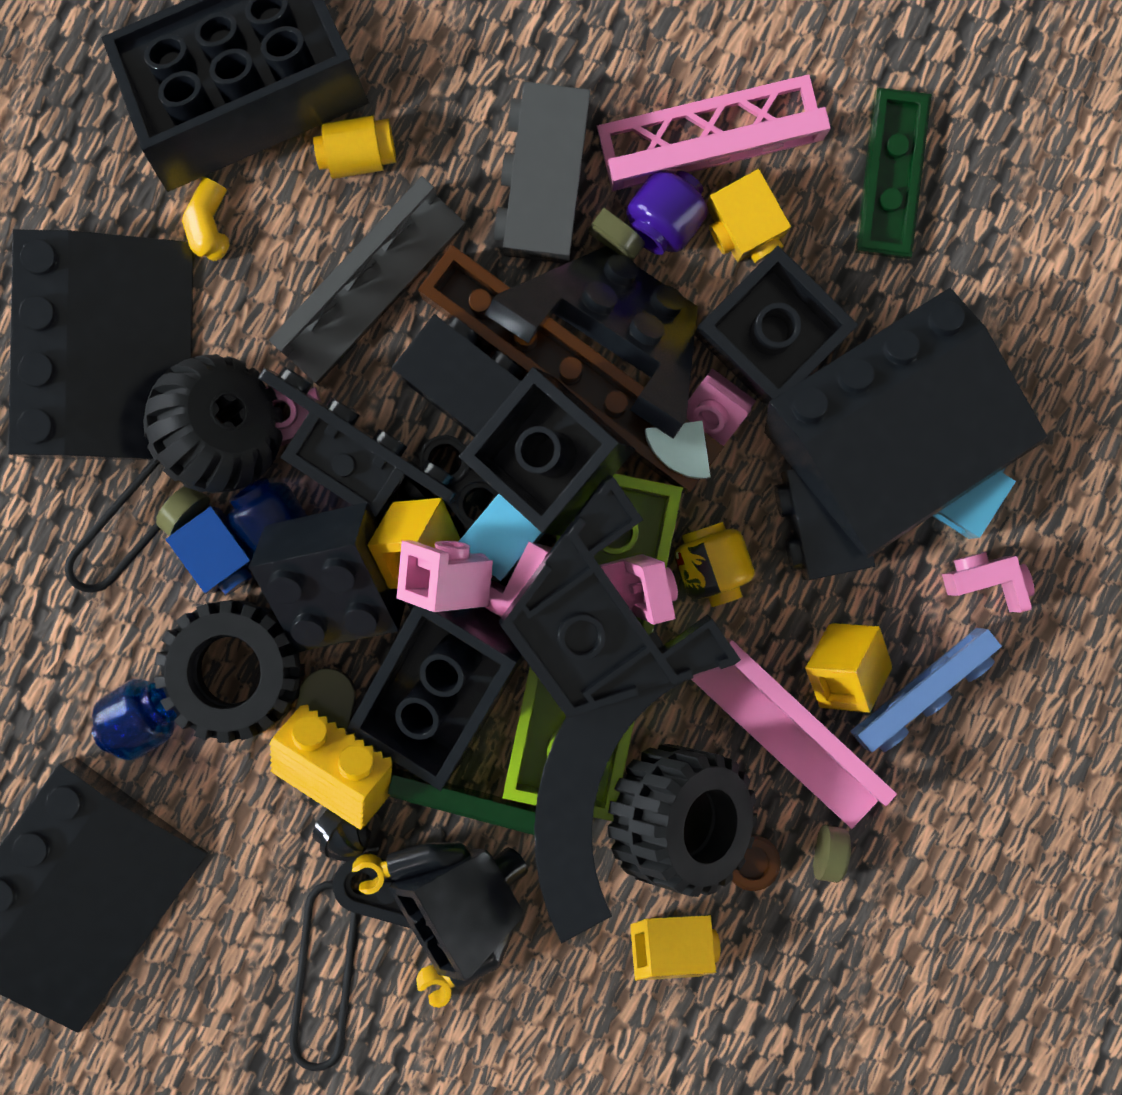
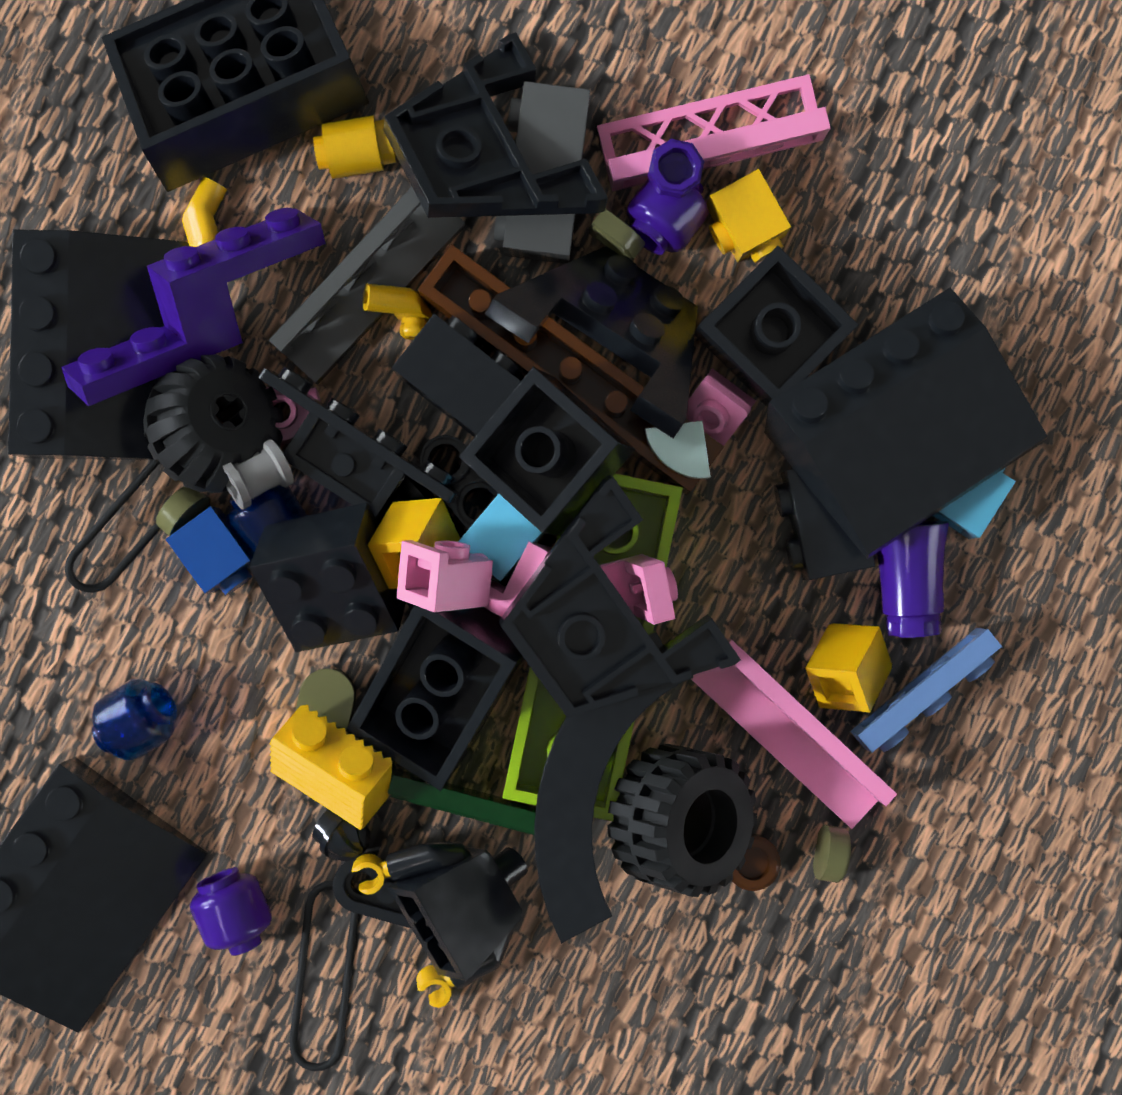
black tyre [154,600,305,743] -> none
yellow brick [630,915,721,981] -> none
yellow head [674,522,755,607] -> none
dark green tile [855,87,932,259] -> none
bright pink bracket [942,552,1035,613] -> none
none -> dark purple bracket [61,208,326,406]
none -> dark purple head [190,867,272,956]
none -> light grey bush [223,439,294,510]
none -> yellow arm [362,283,432,340]
none -> black wing [383,32,608,218]
none -> dark purple tile [648,139,704,198]
none -> dark purple plant [877,521,949,638]

